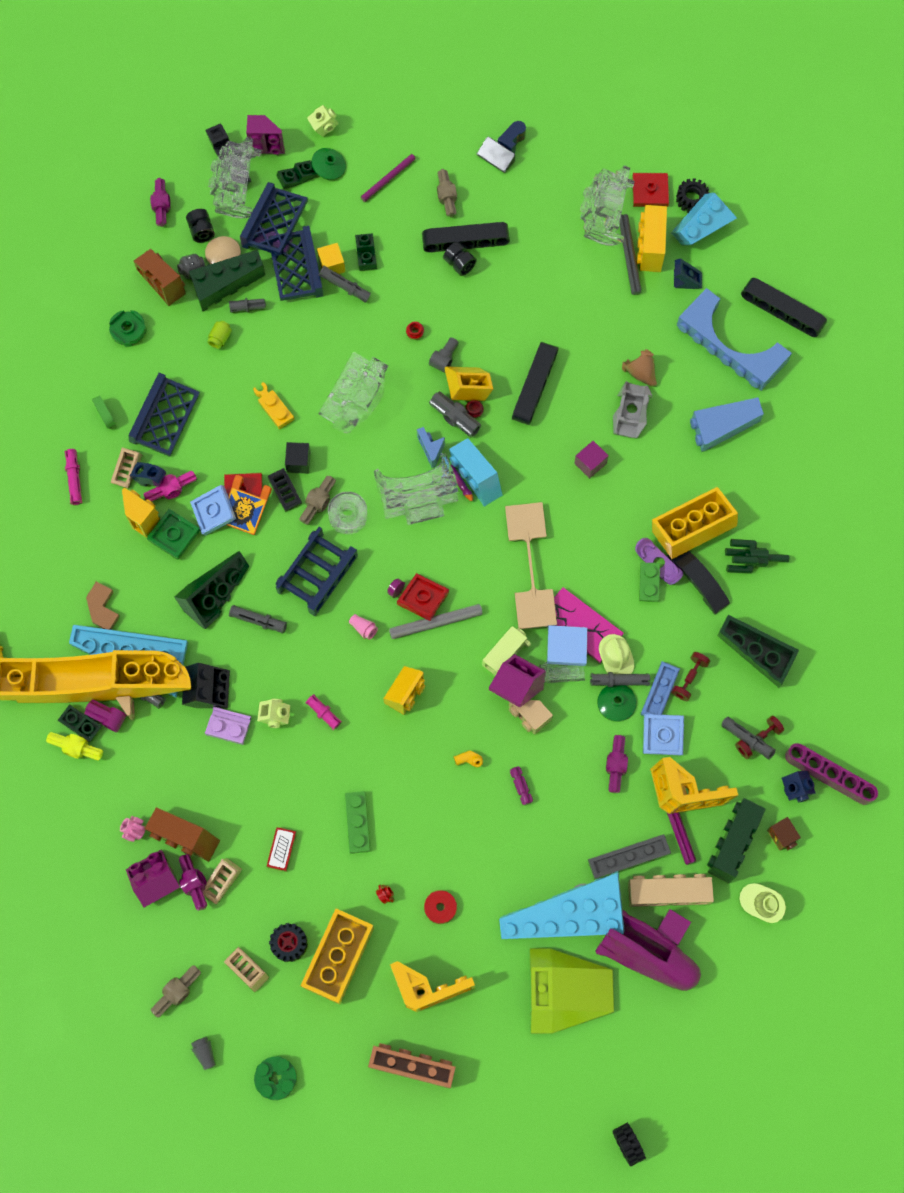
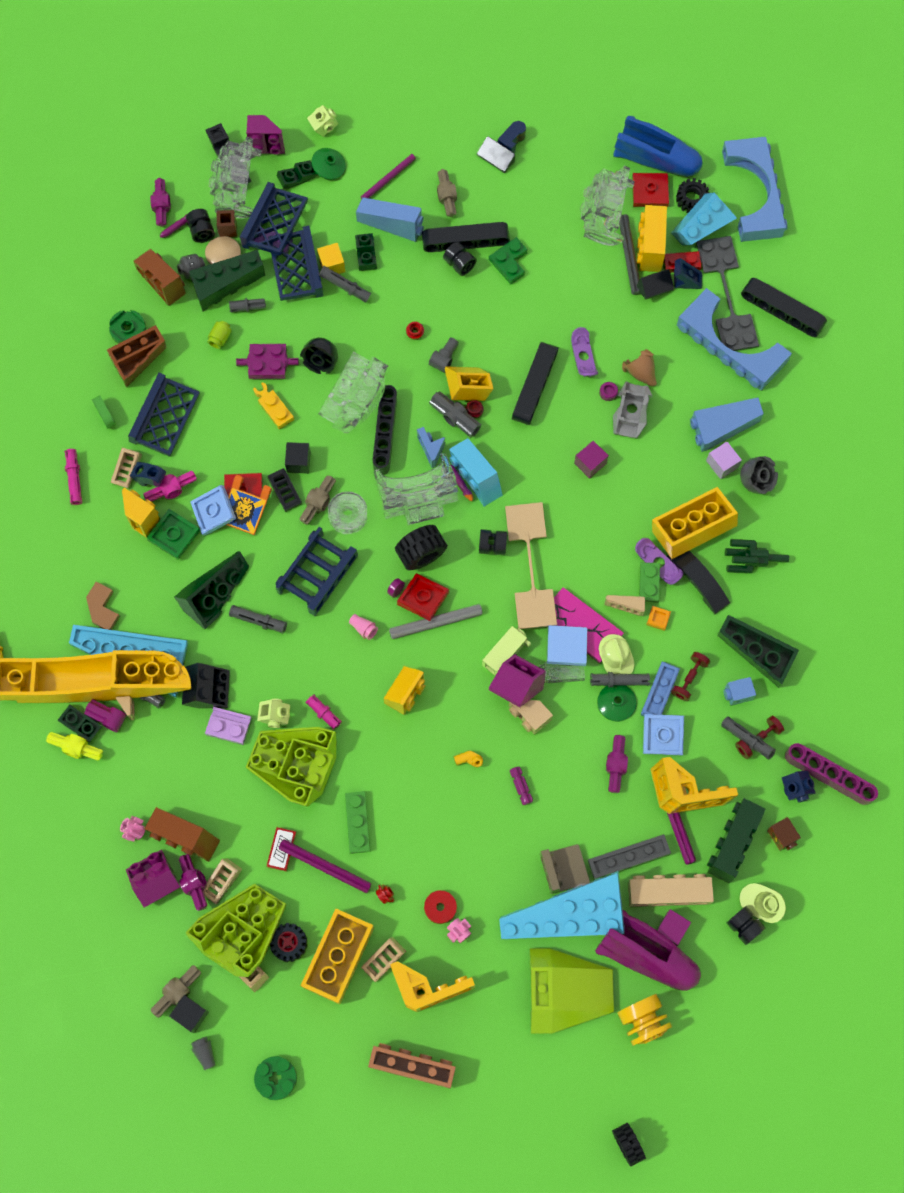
none -> dark orange wedge [107,325,167,388]
none -> magenta piece [160,214,187,238]
none -> black piece [169,995,209,1033]
none -> lime wedge [186,884,286,977]
none -> reddish brown brick [216,210,237,237]
none -> magenta plate [236,344,299,379]
none -> lime wedge [246,727,336,807]
none -> magenta axle [279,839,371,893]
none -> black cylinder [300,337,338,374]
none -> medium blue slope [356,198,424,242]
none -> tan slope [361,937,406,982]
none -> black beam [372,385,397,475]
none -> black tyre [395,525,448,570]
none -> bright pink gear [447,918,472,944]
none -> black wheel [479,529,507,556]
none -> green plate [488,237,528,285]
none -> dark tan bracket [540,844,590,894]
none -> medium lavender piece [571,327,598,377]
none -> magenta tile [599,382,618,401]
none -> tan slope [604,595,645,616]
none -> blue piece [613,116,703,177]
none -> yellow wheel [617,994,672,1046]
none -> black slope [636,269,674,300]
none -> light orange tile [647,606,671,631]
none -> red plate [664,251,701,273]
none -> dark grey hinge [696,236,759,351]
none -> lavender piece [706,442,742,479]
none -> medium blue arch [722,137,787,242]
none -> medium blue brick [724,677,756,706]
none -> black wheel [726,906,765,945]
none -> dark grey cylinder [740,456,778,494]

